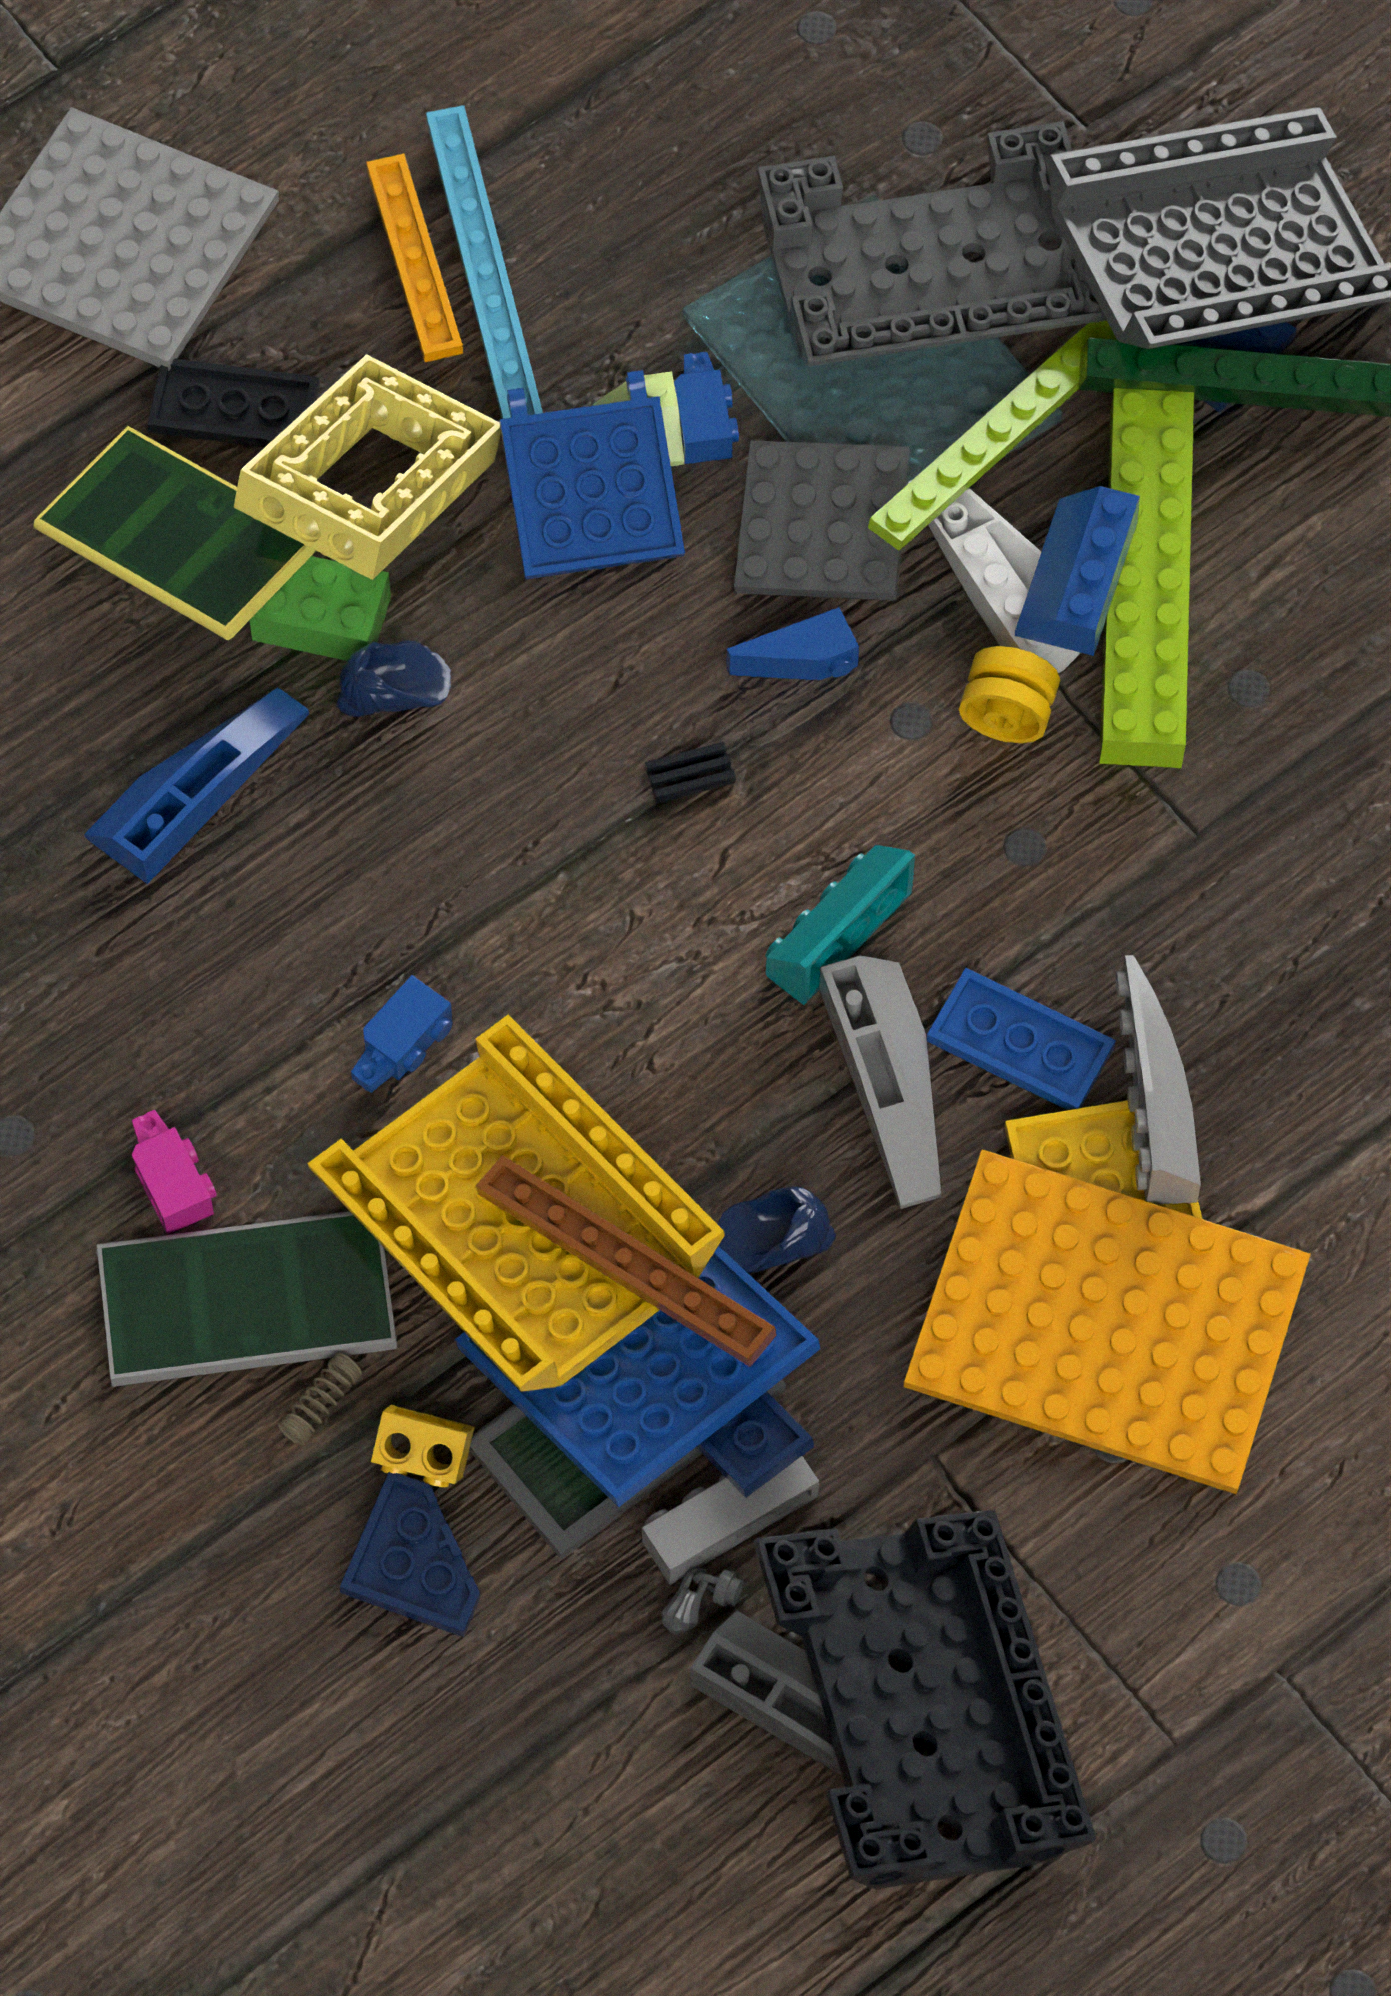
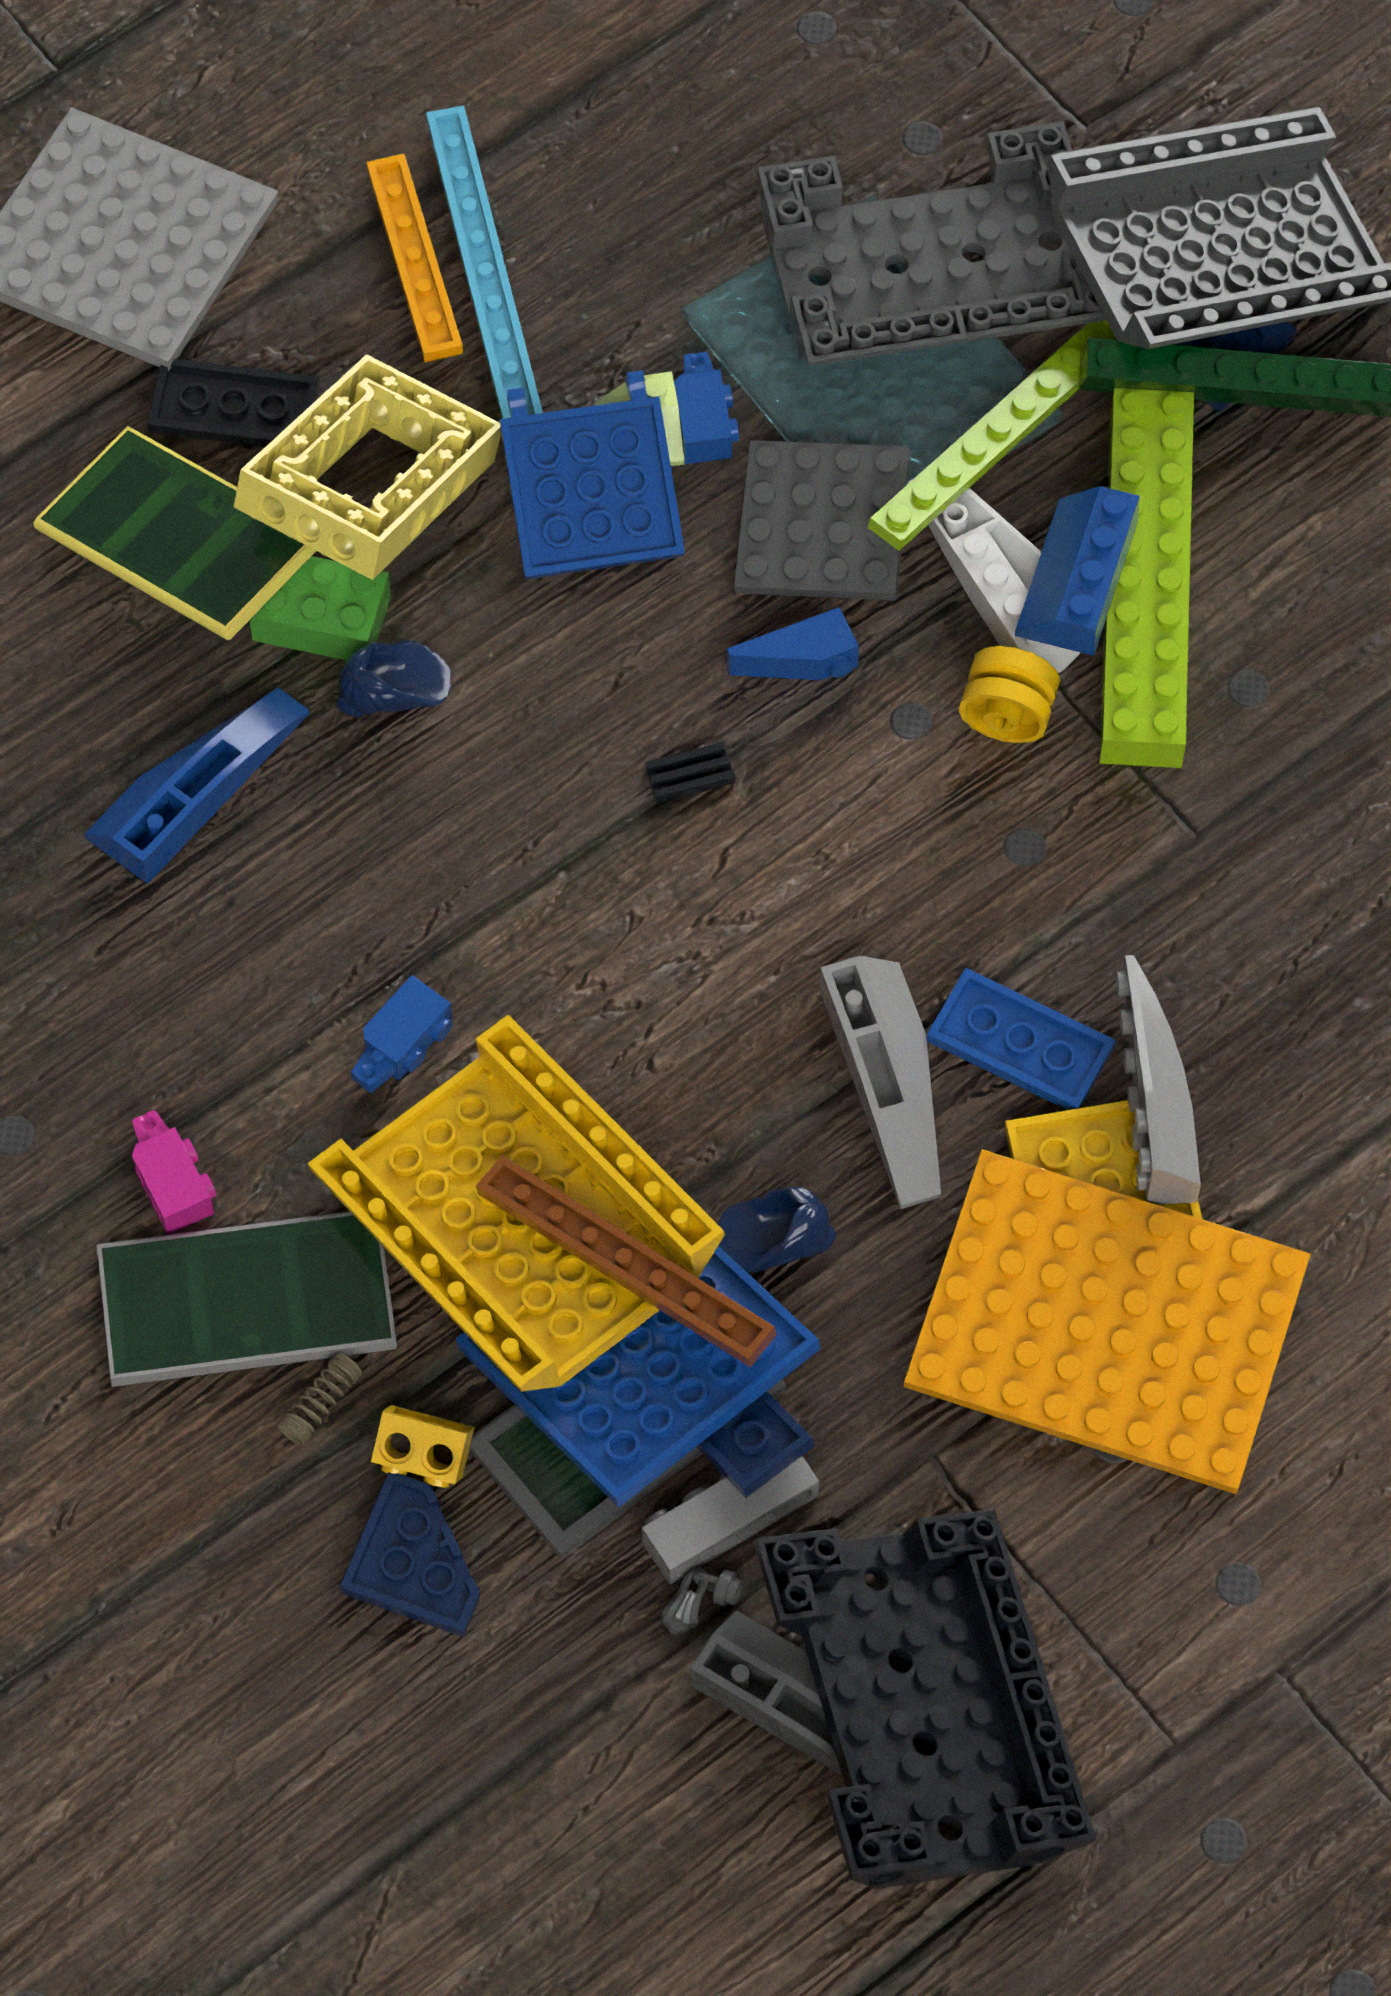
teal slope [765,845,915,1005] -> none

